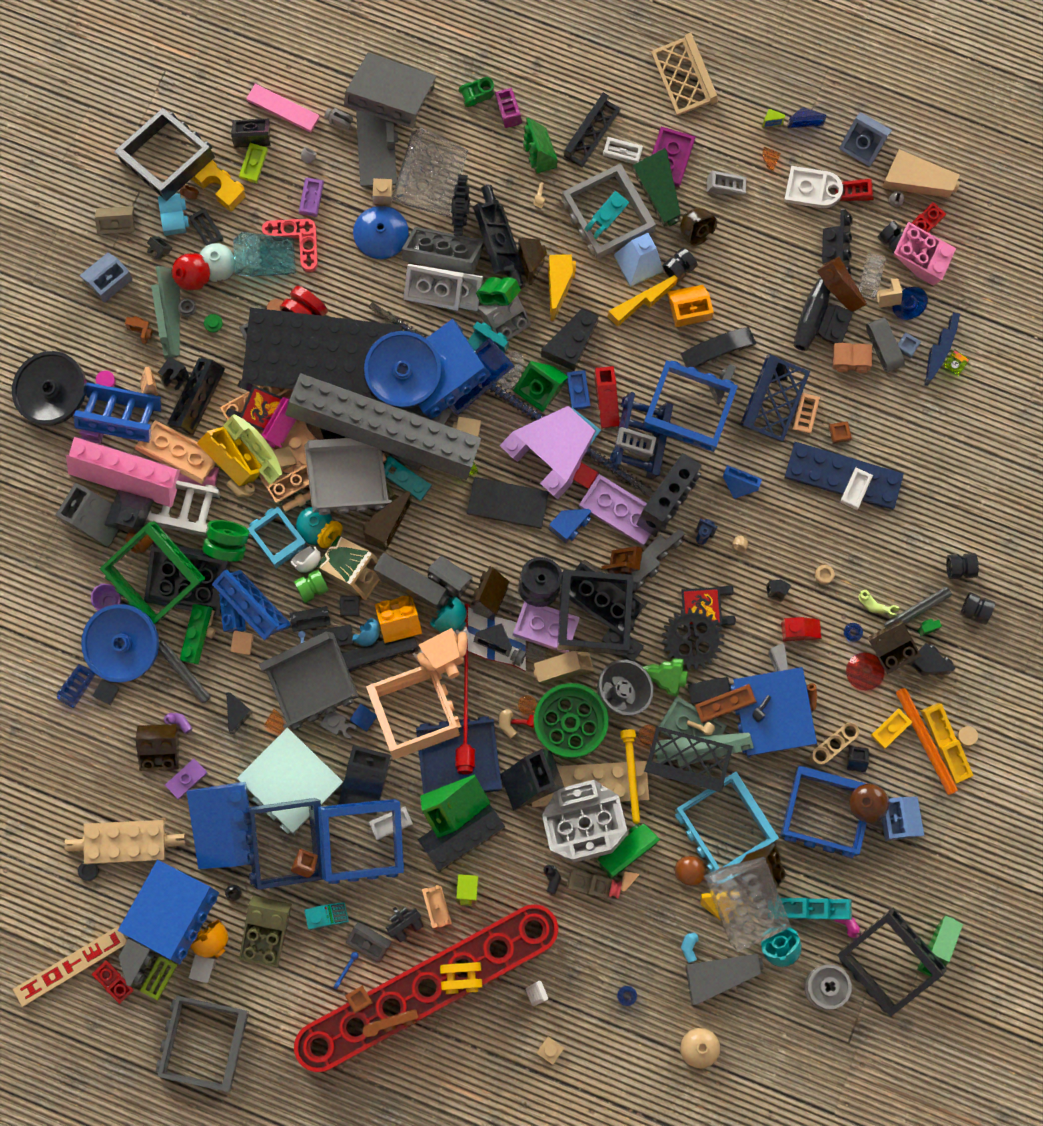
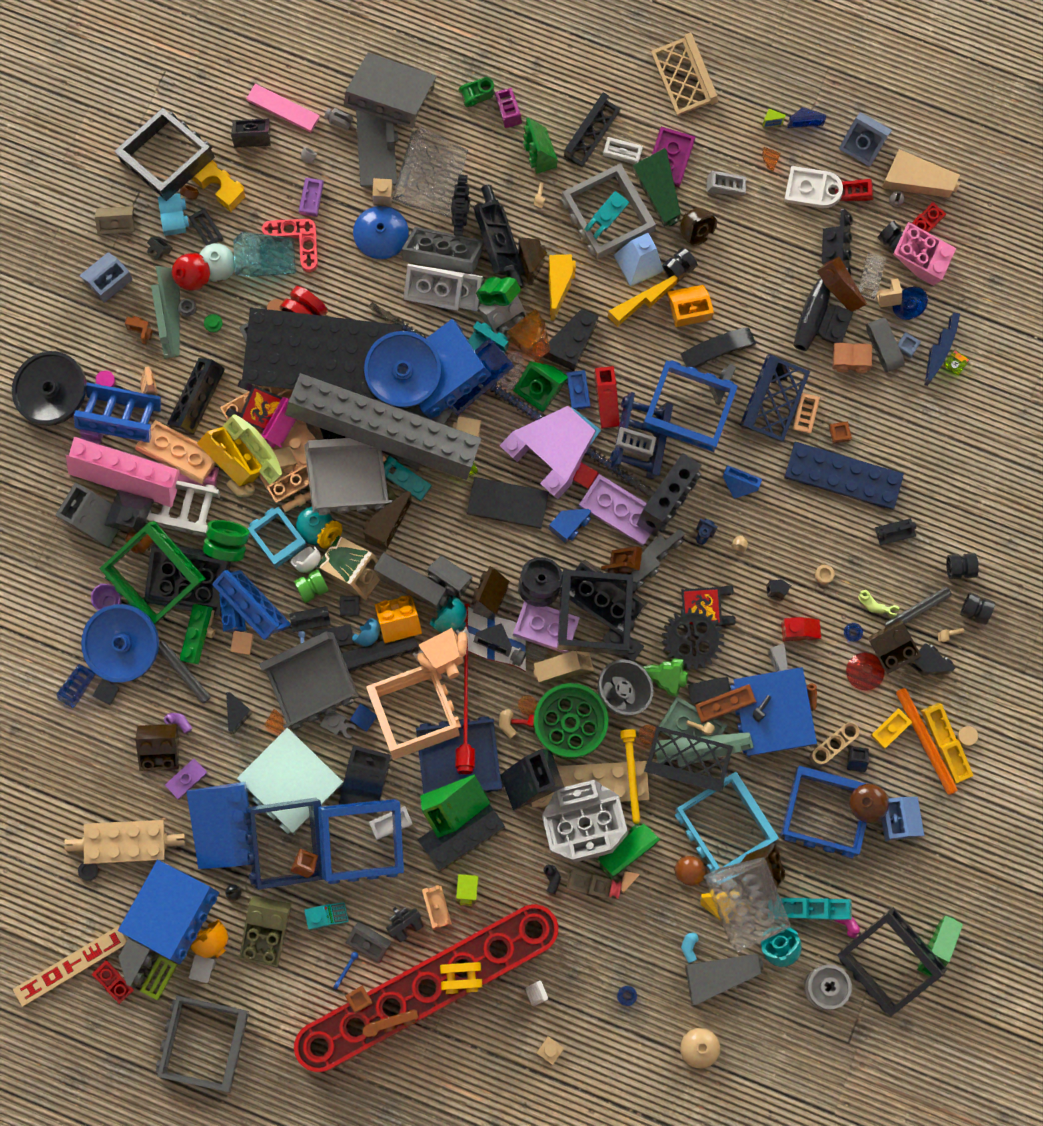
black hinge [158,356,189,391] -> none
lime plate [239,143,268,183] -> none
white tile [840,468,873,510] -> none
green plate [918,619,942,637] -> none
none -> clear orange slope [507,309,550,362]
none -> black hinge [875,518,917,546]
none -> tan hand [938,628,964,642]

